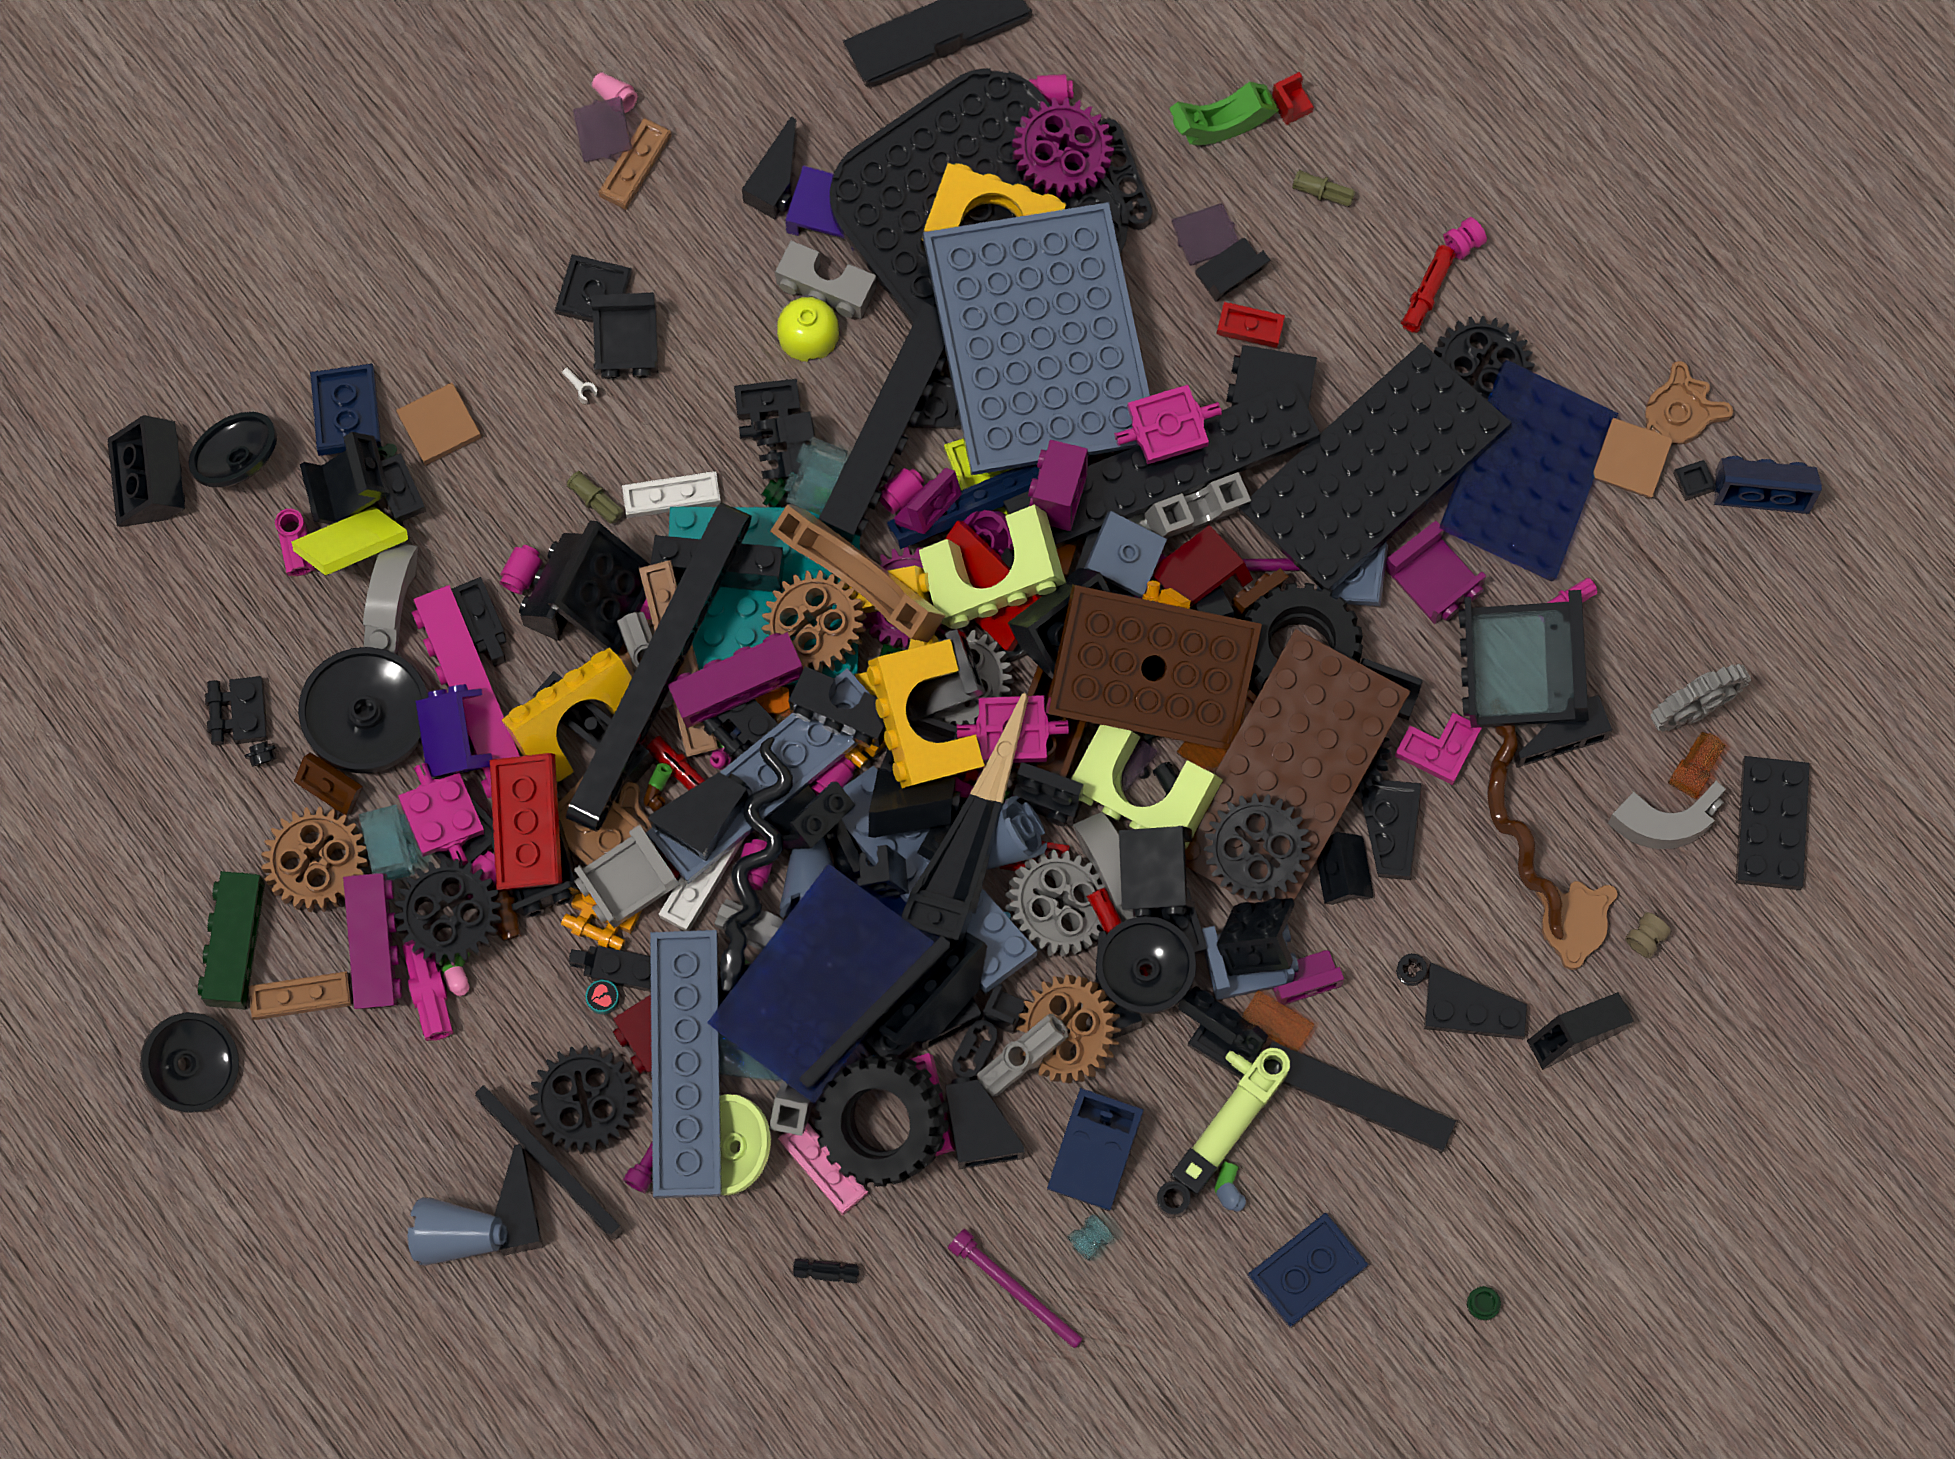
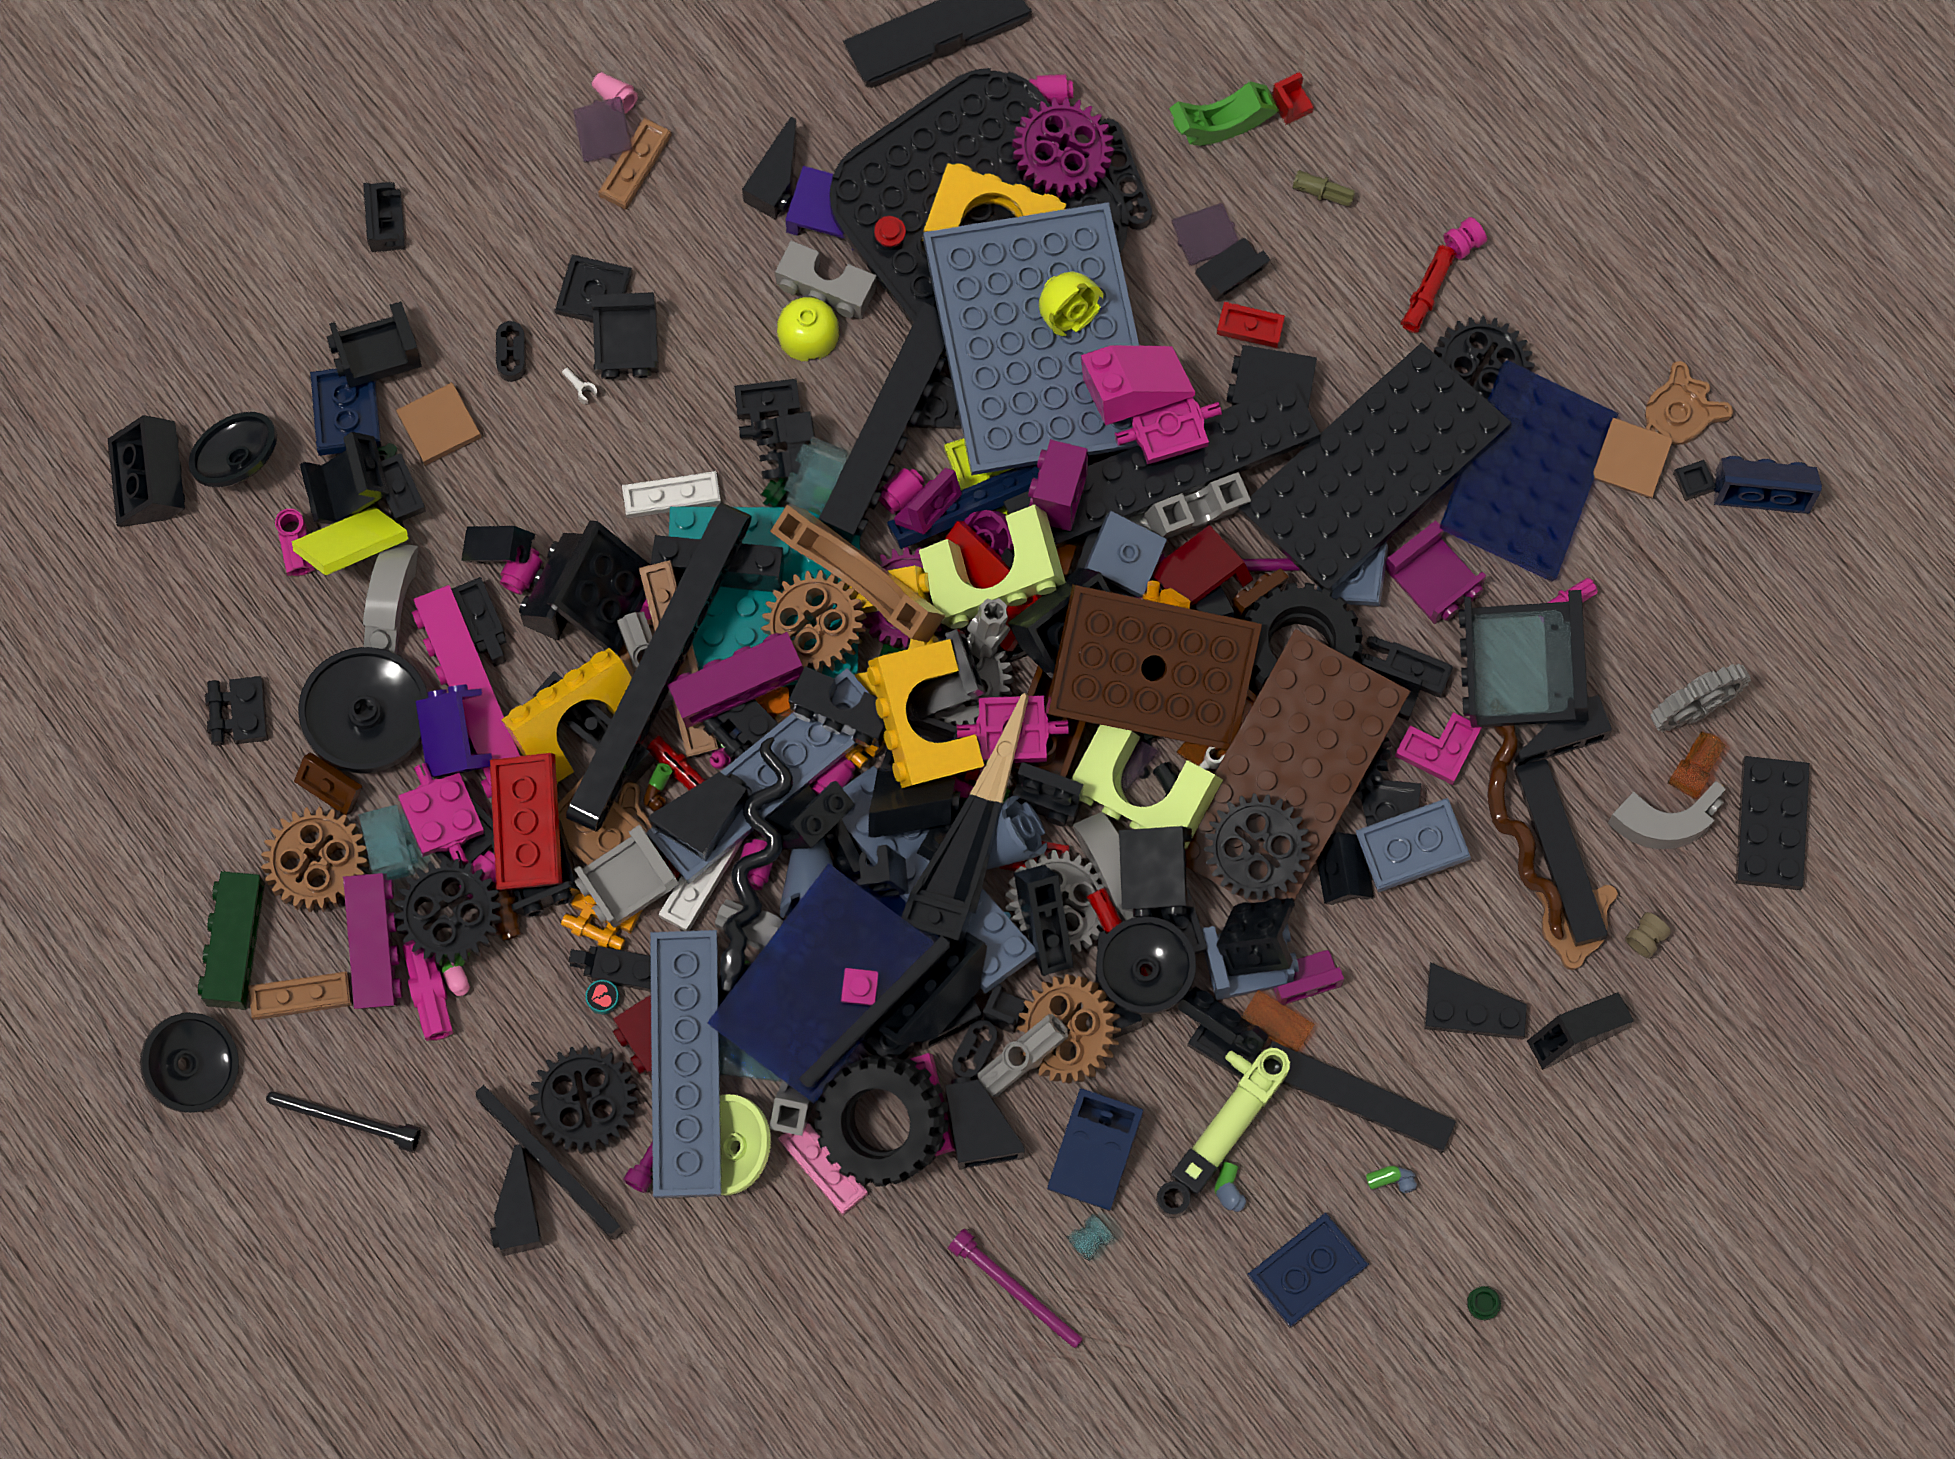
black plate [244,741,277,767] -> none
sand blue cone [408,1197,507,1265] -> none
olive axle [566,471,623,524] -> none
black axle [793,1258,859,1284] -> none
black bush [1396,953,1427,986] -> none
none -> black piece [266,1091,421,1153]
none -> black panel [326,301,422,388]
none -> black hinge [363,182,405,253]
none -> black hinge [461,526,535,563]
none -> black beam [496,321,526,382]
none -> dark pink plate [841,968,879,1006]
none -> red plate [874,216,906,247]
none -> light grey piece [967,598,1010,659]
none -> black slope [1014,865,1074,976]
none -> neon yellow cylinder [1039,271,1103,336]
none -> dark pink slope [1081,345,1195,426]
none -> white hand [1199,747,1225,770]
none -> sand blue tile [1356,798,1471,892]
none -> black hinge [1360,636,1453,698]
none -> arm [1366,1166,1417,1193]
none -> black tile [1514,759,1608,947]

